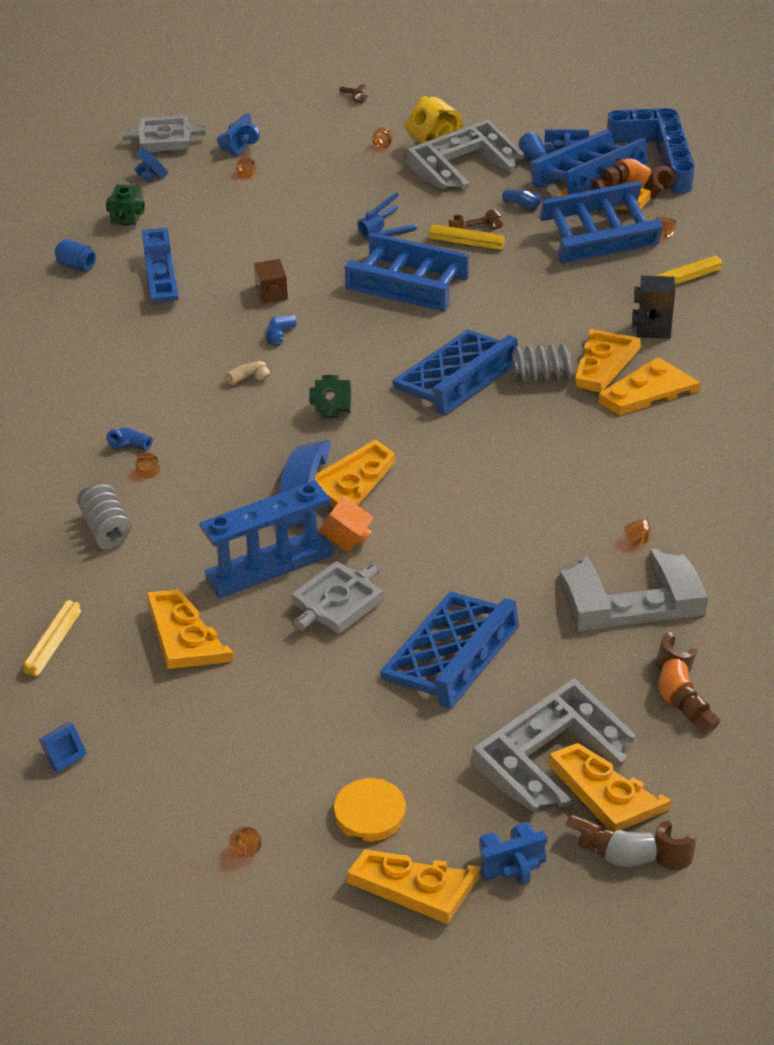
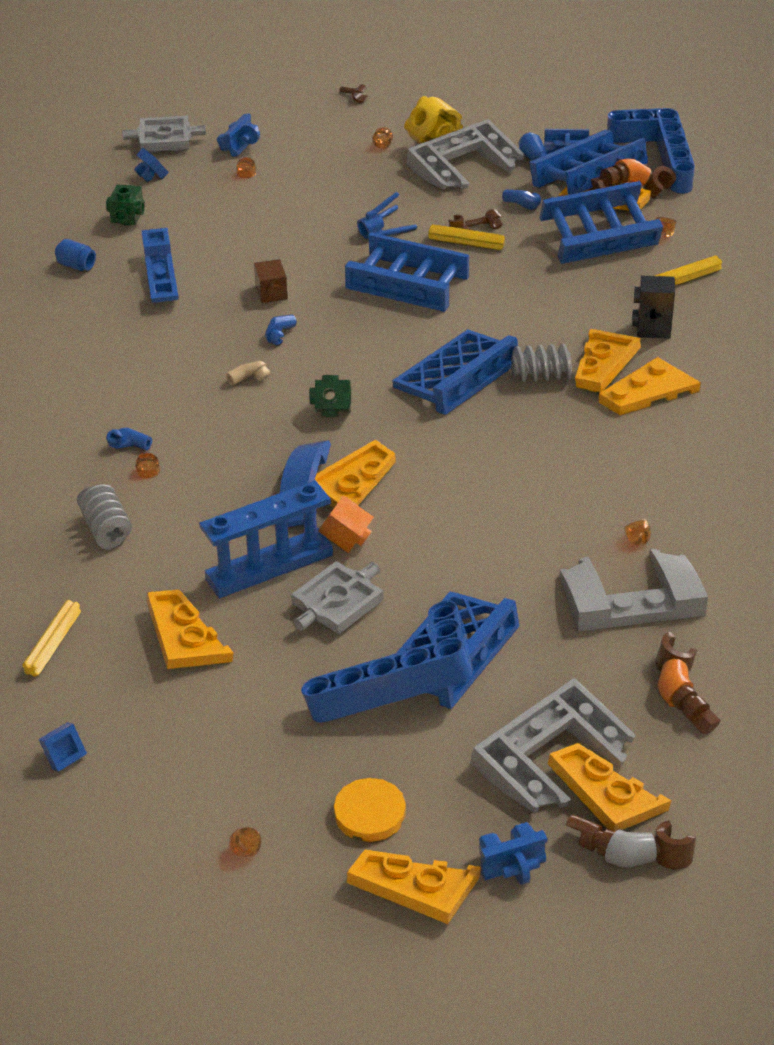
none -> blue beam [301,600,473,723]

